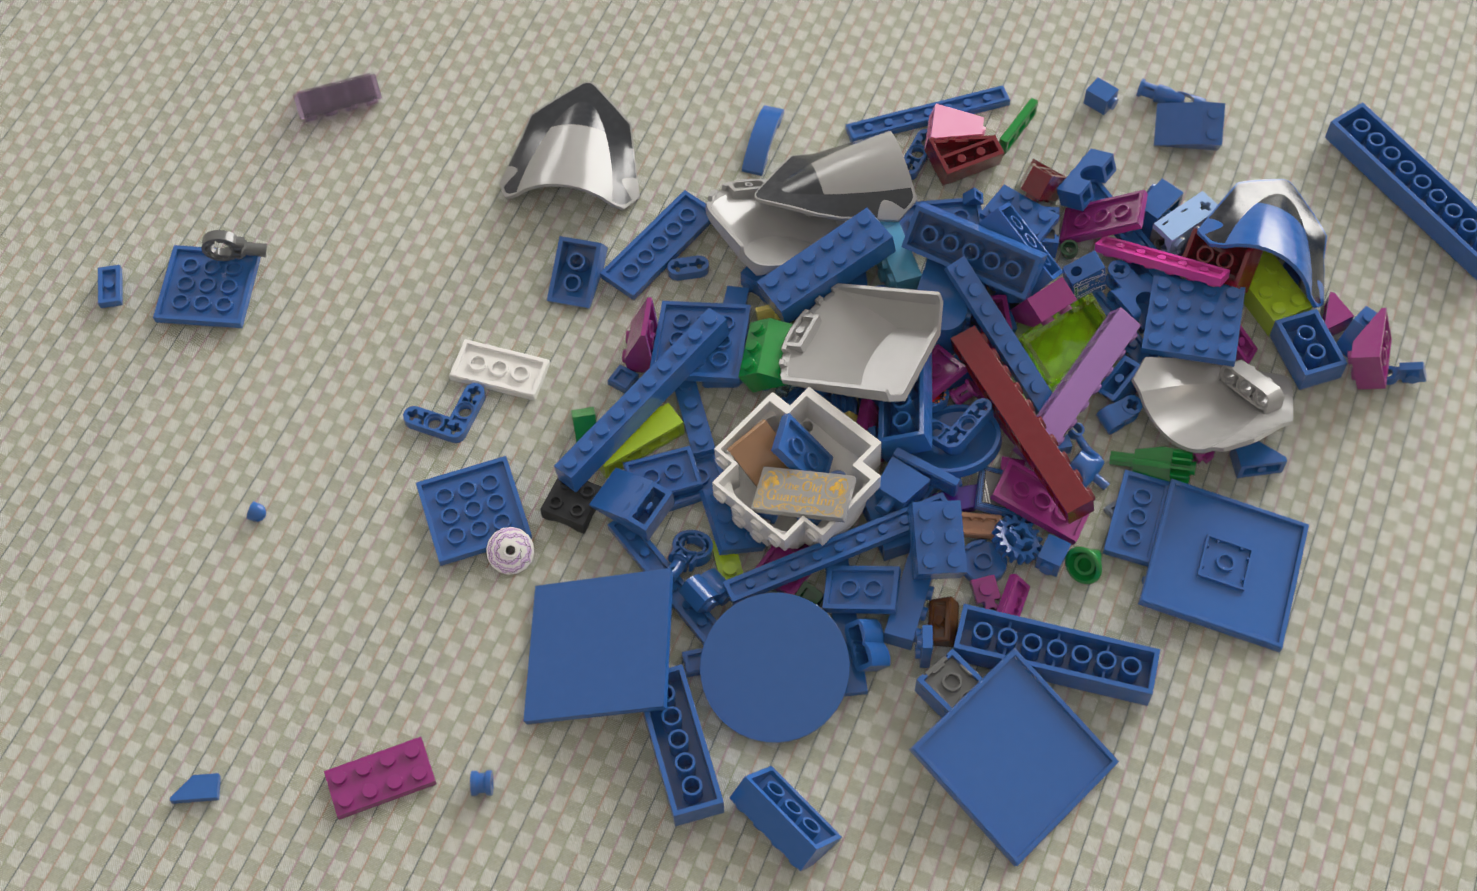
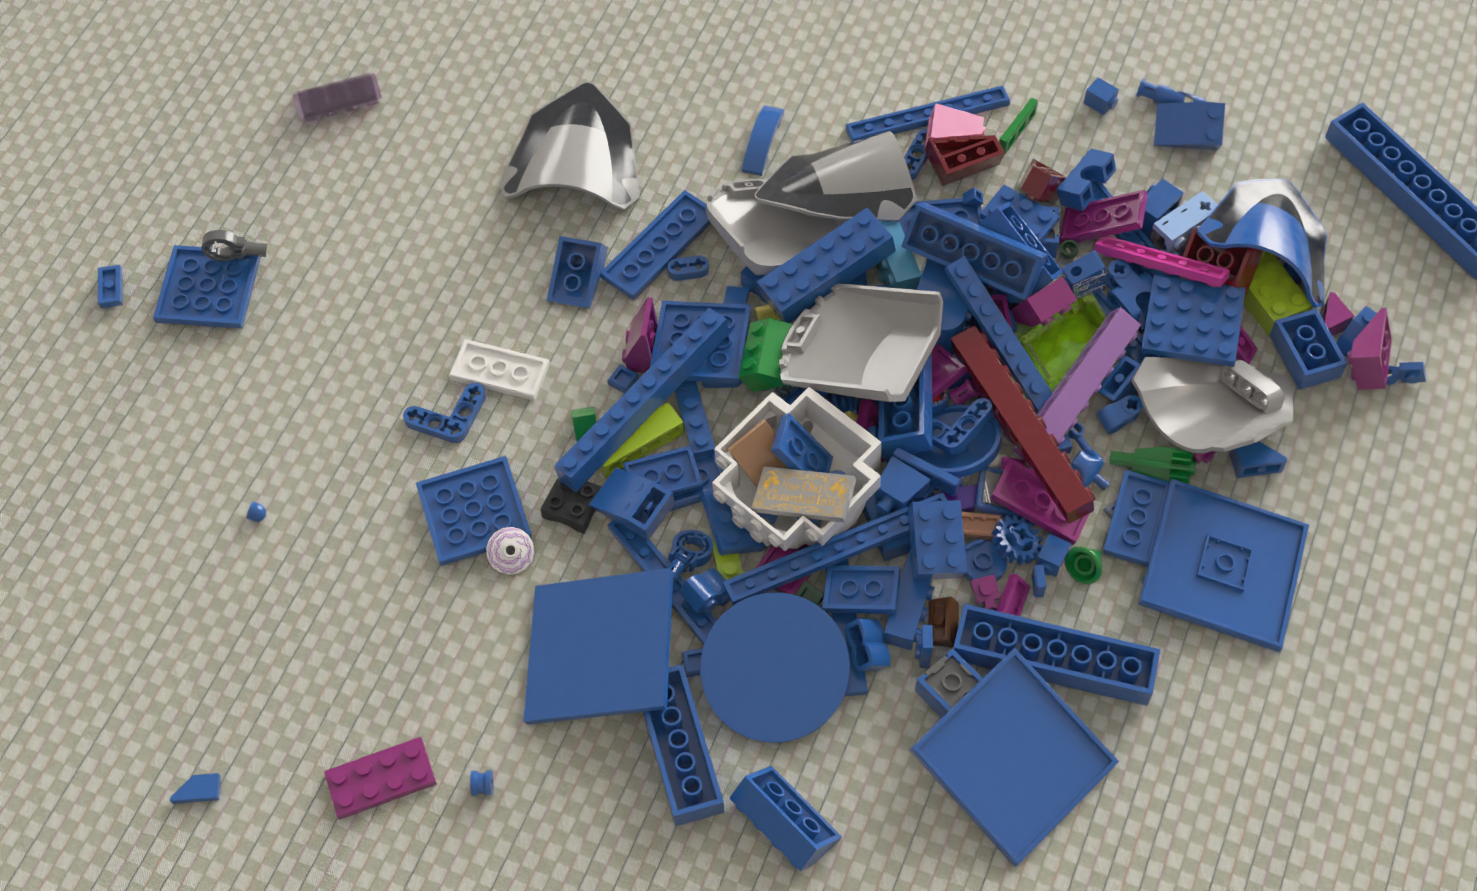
none -> blue tile [1031,565,1046,597]

